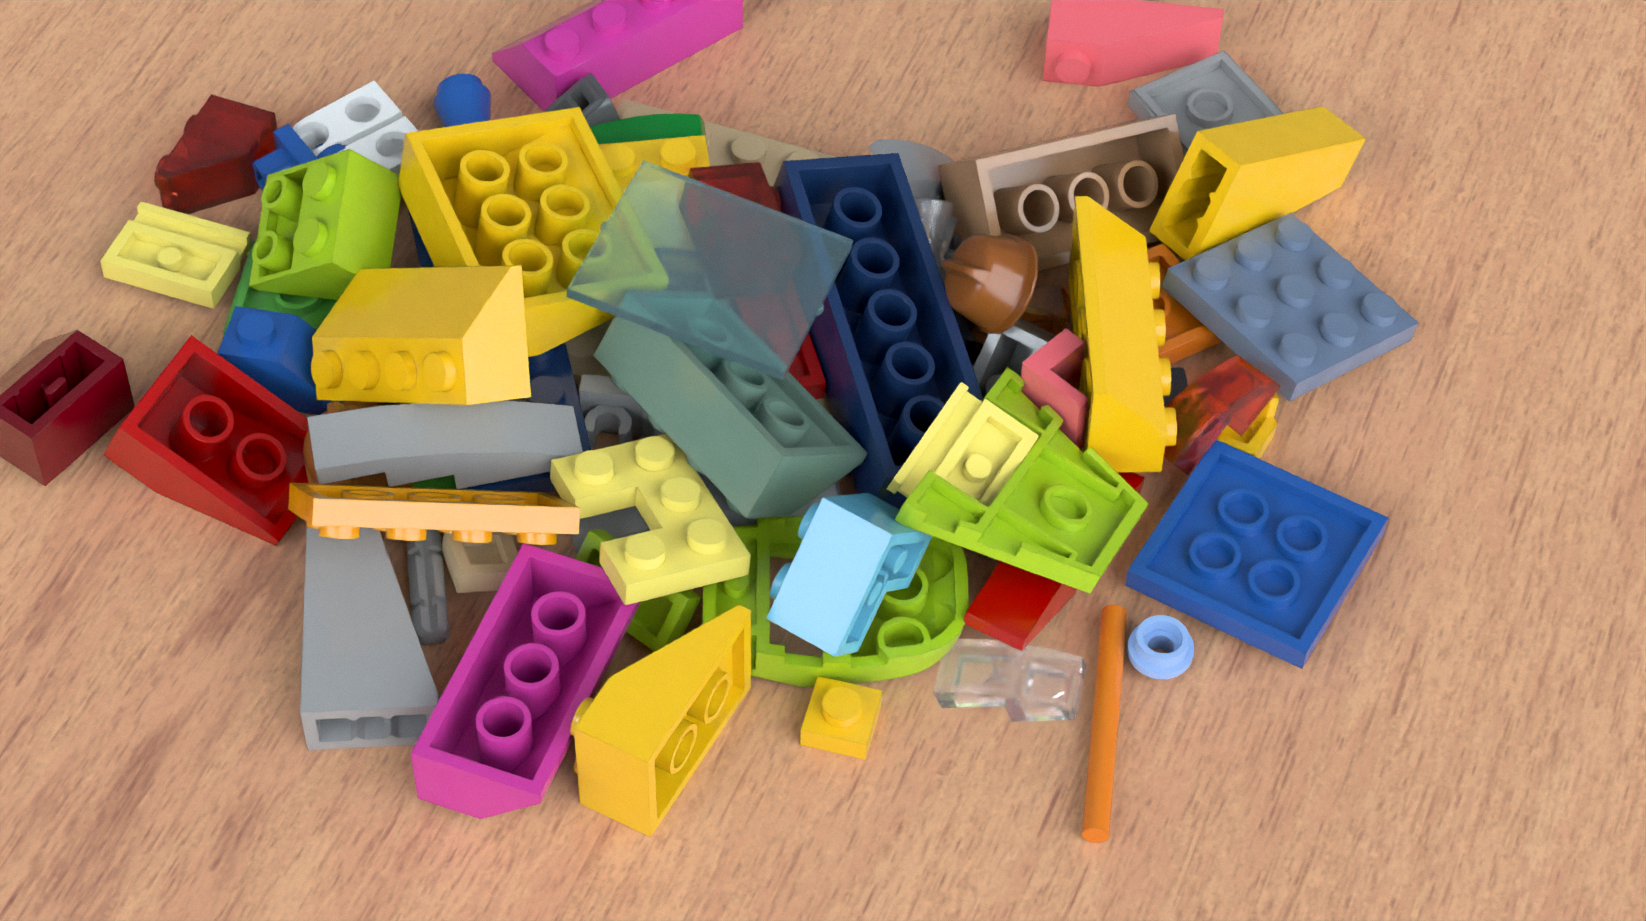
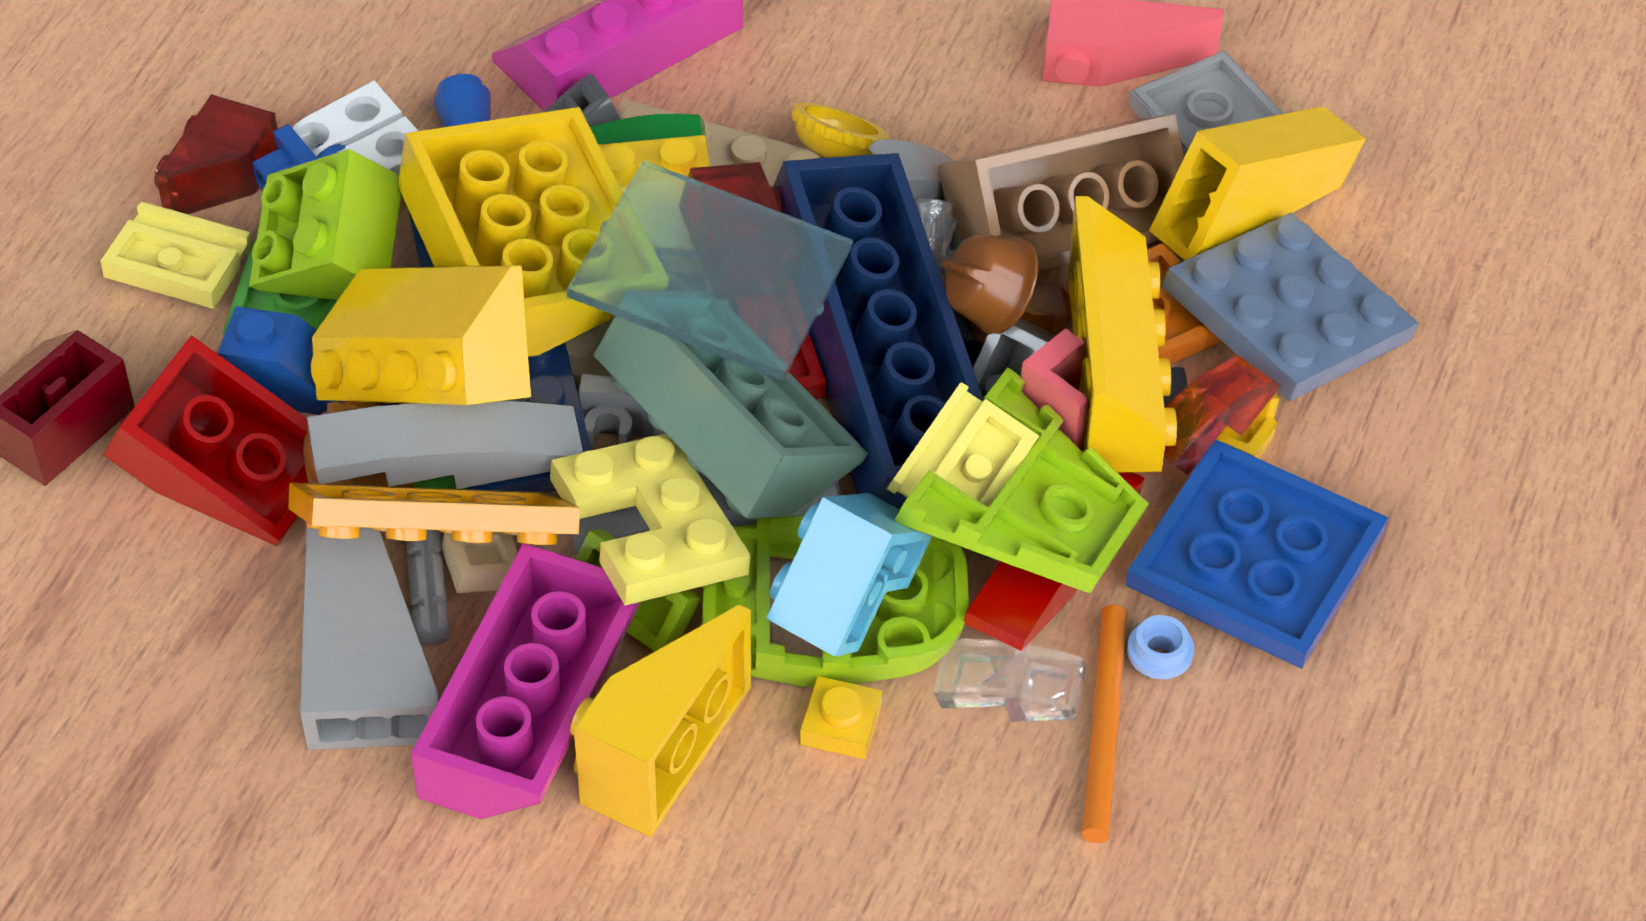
none -> yellow hat [791,102,889,158]

